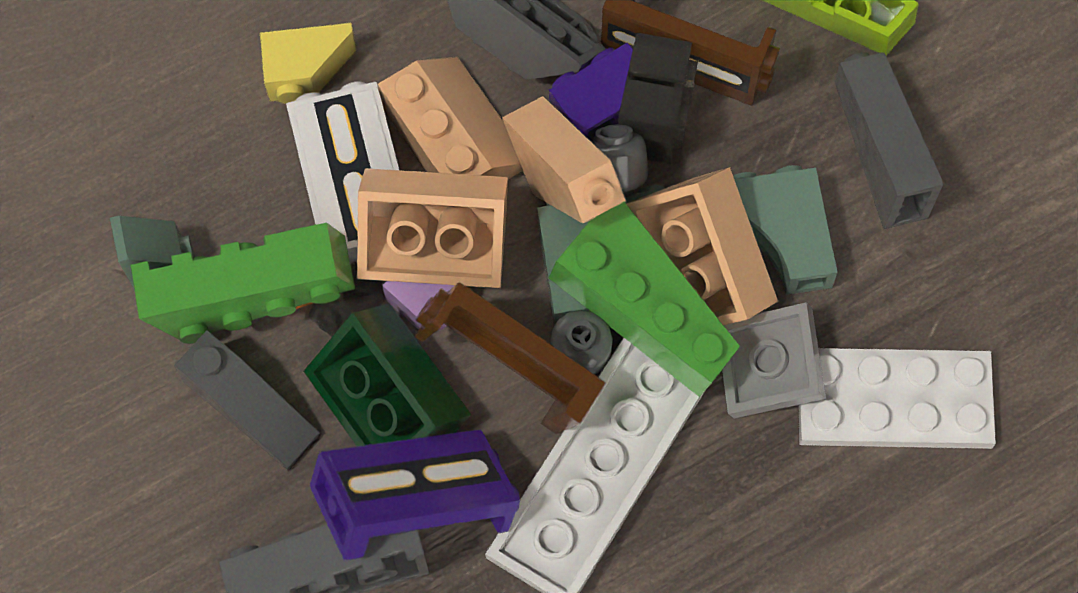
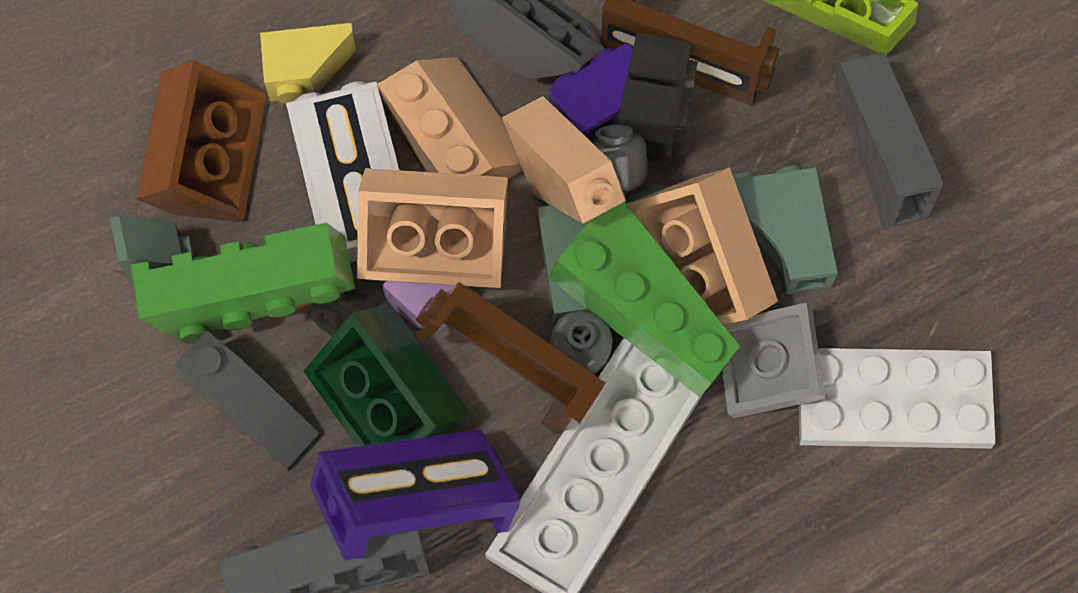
none -> dark orange slope [136,60,267,222]

